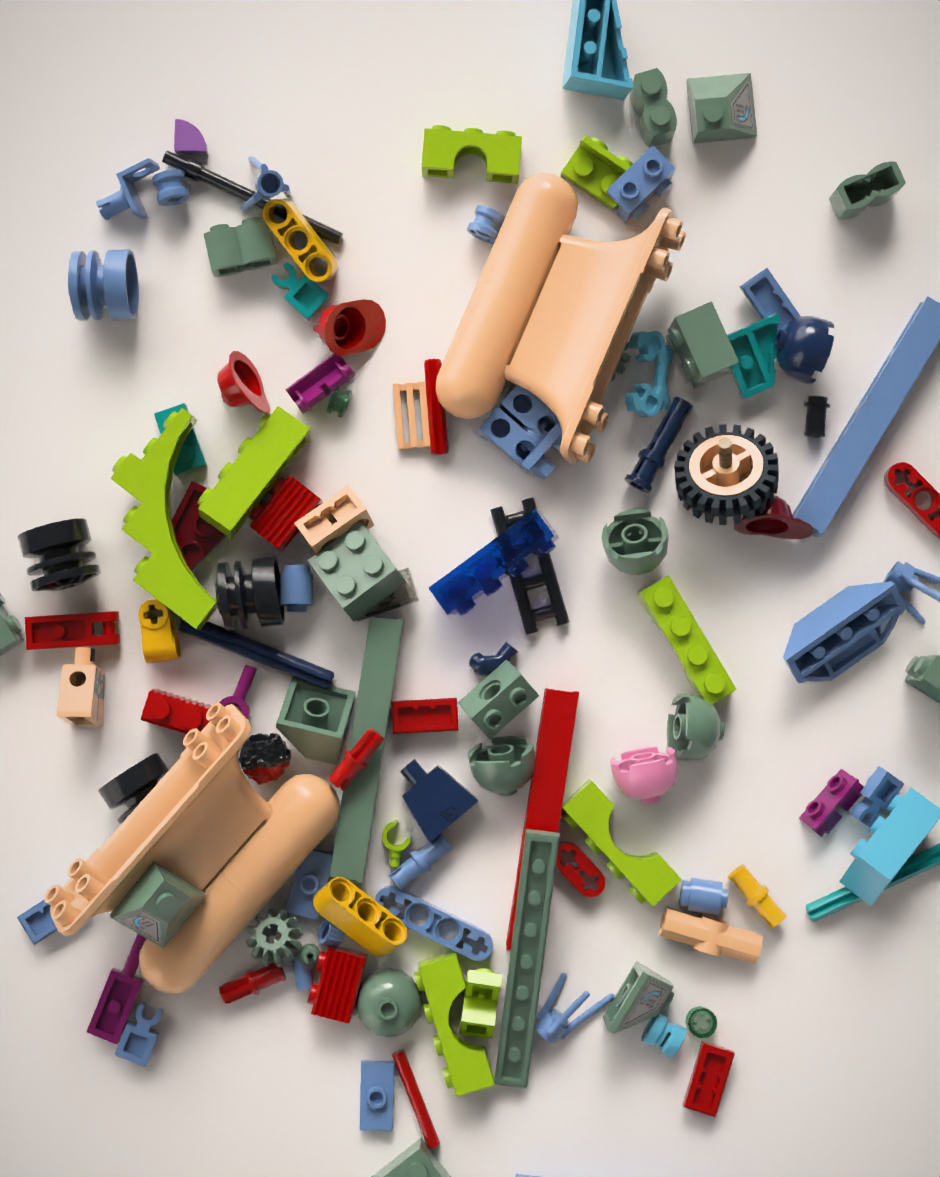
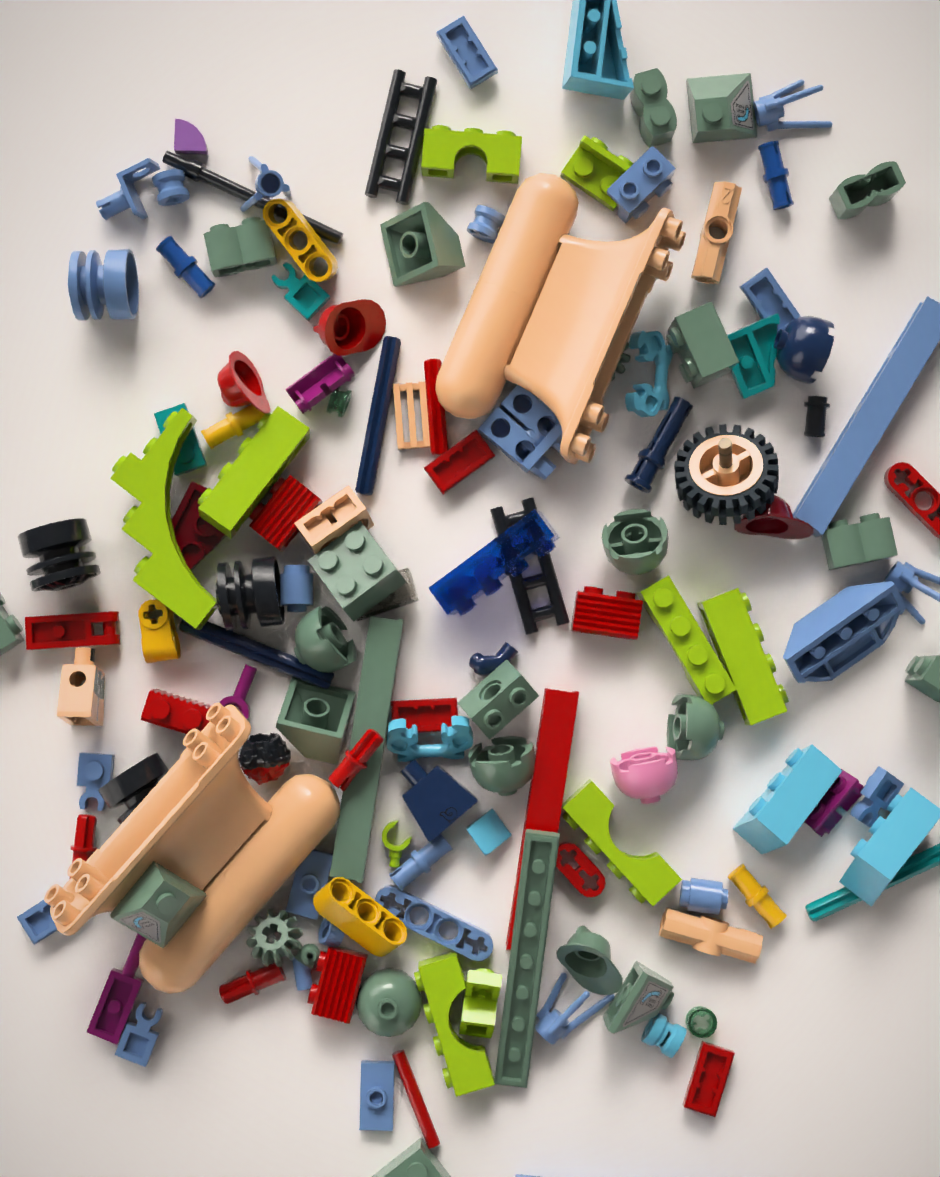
none -> red axle [69,814,97,879]
none -> medium blue plate [77,752,115,811]
none -> blue pin [156,236,216,298]
none -> yellow pin [201,404,265,450]
none -> sand green cylinder [294,606,357,673]
none -> dark blue axle [355,336,401,496]
none -> black bar [365,69,437,205]
none -> sand green slope [380,202,466,287]
none -> medium azure helmet [386,716,474,762]
none -> red plate [424,430,496,495]
none -> medium blue plate [436,15,498,90]
none -> medium azure slope [466,808,512,856]
none -> sand green piece [556,926,623,995]
none -> red brick [570,586,643,640]
none -> light nougat piece [691,181,742,284]
none -> lime brick [697,588,789,726]
none -> medium azure wedge [732,744,843,854]
none -> medium blue plant [753,79,833,132]
none -> blue pin [758,141,794,210]
none -> sand green brick [821,513,898,570]

